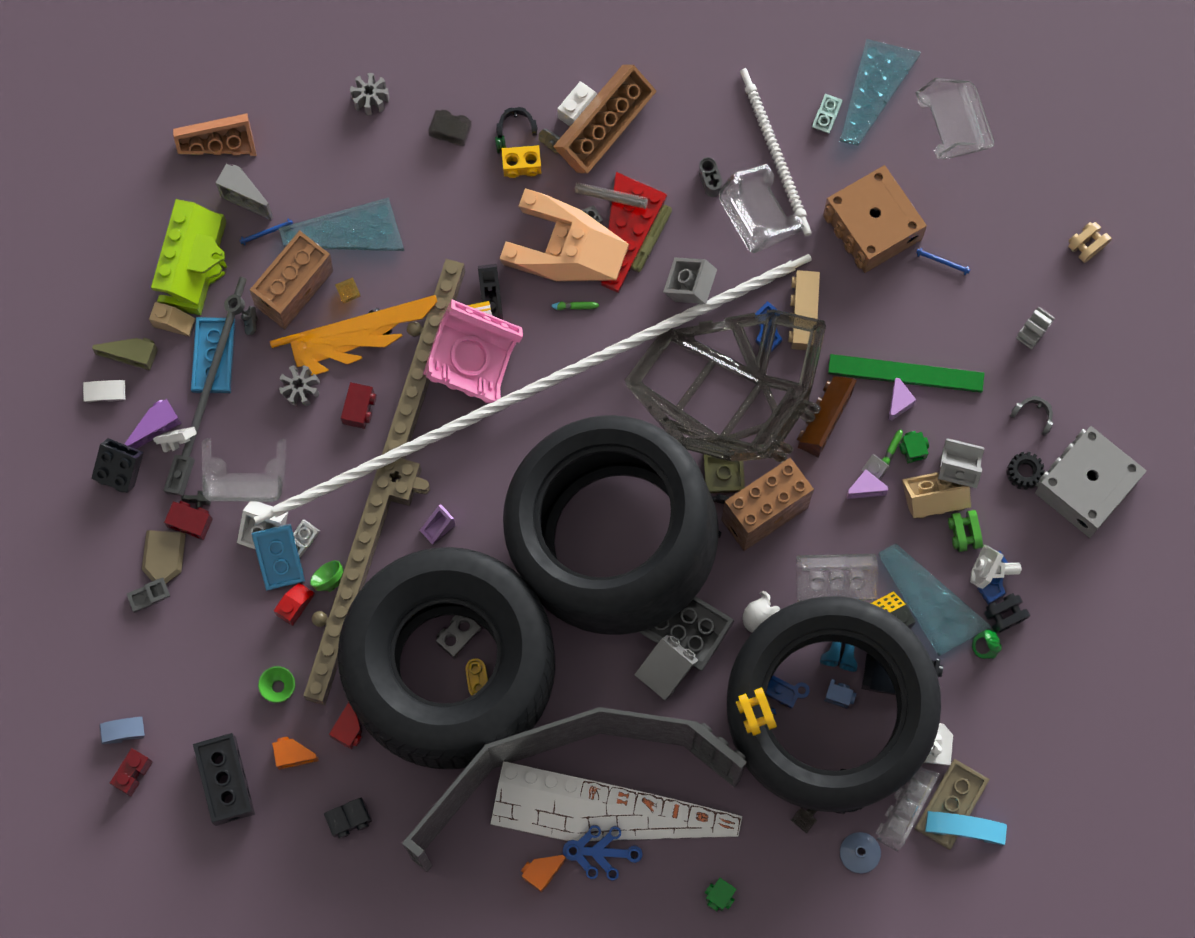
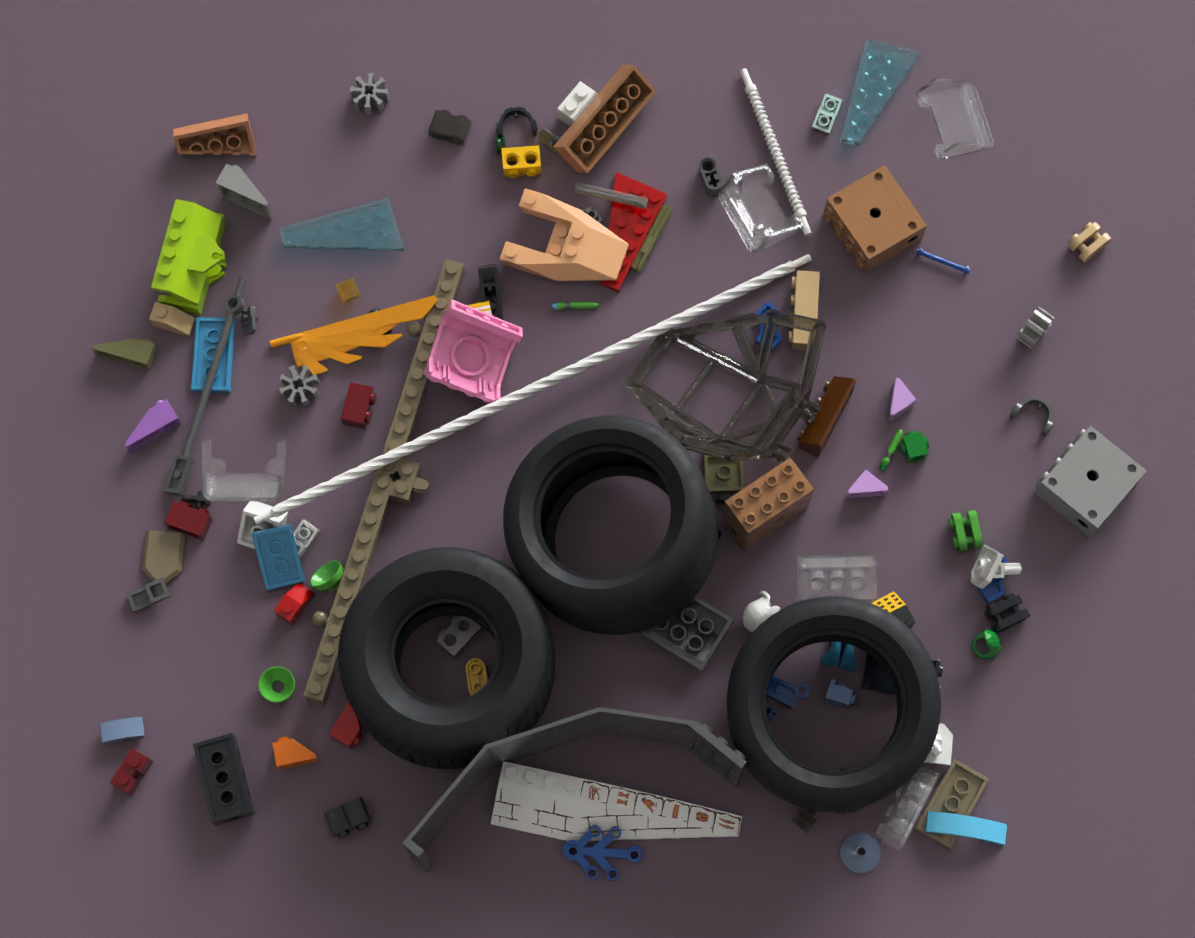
white slope [83,380,125,402] -> none
black brick [91,438,144,493] -> none
white plate [153,427,197,452] -> none
blue axle [240,219,293,246] -> none
medium nougat gear [250,230,333,329] -> none
lavender slope [419,504,456,544] -> none
orange slope [521,855,566,893] -> none
light grey panel [634,635,698,700] -> none
light grey brick [663,257,717,304] -> none
green brick [705,878,737,912] -> none
yellow brick [736,687,777,736] -> none
green tile [828,354,984,393] -> none
light grey plate [862,454,890,480] -> none
clear light blue wing [878,544,992,656] -> none
tan slope [902,472,971,518] -> none
light grey panel [938,438,984,488] -> none
black tyre [1007,452,1045,490] -> none

